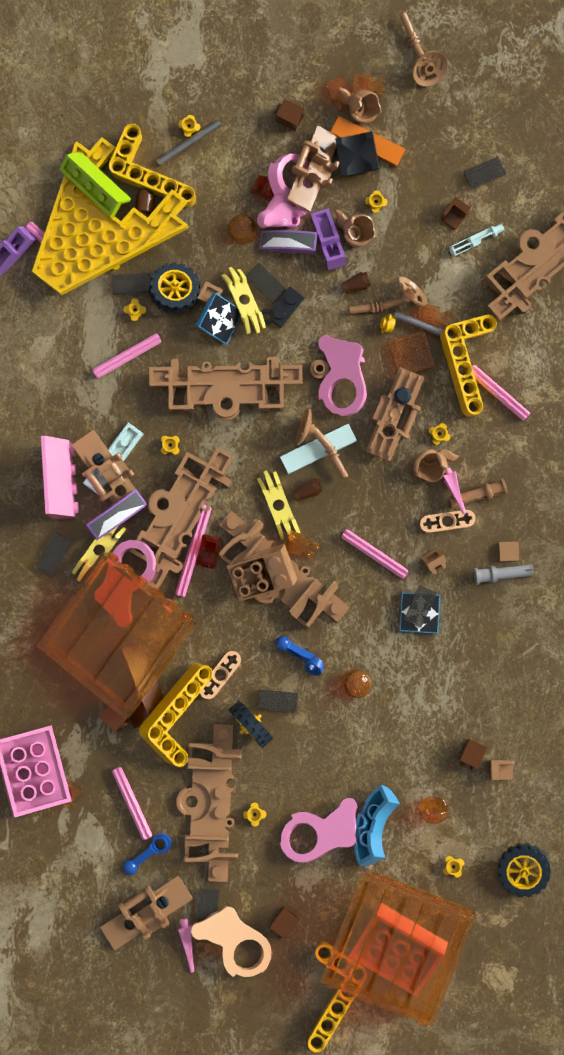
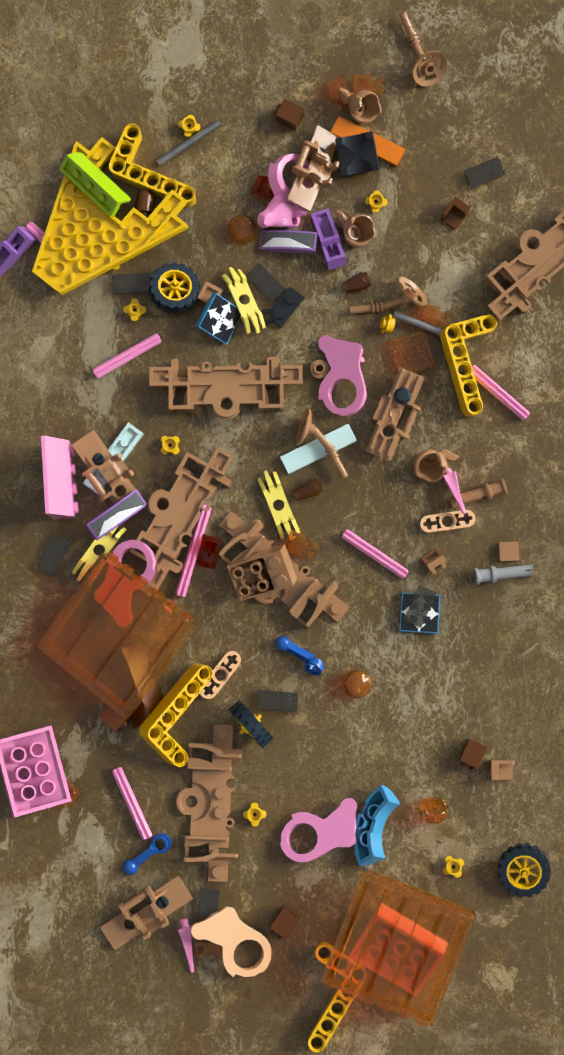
yellow plate [429,423,450,445] -> none
light aqua piece [449,224,504,256] -> none

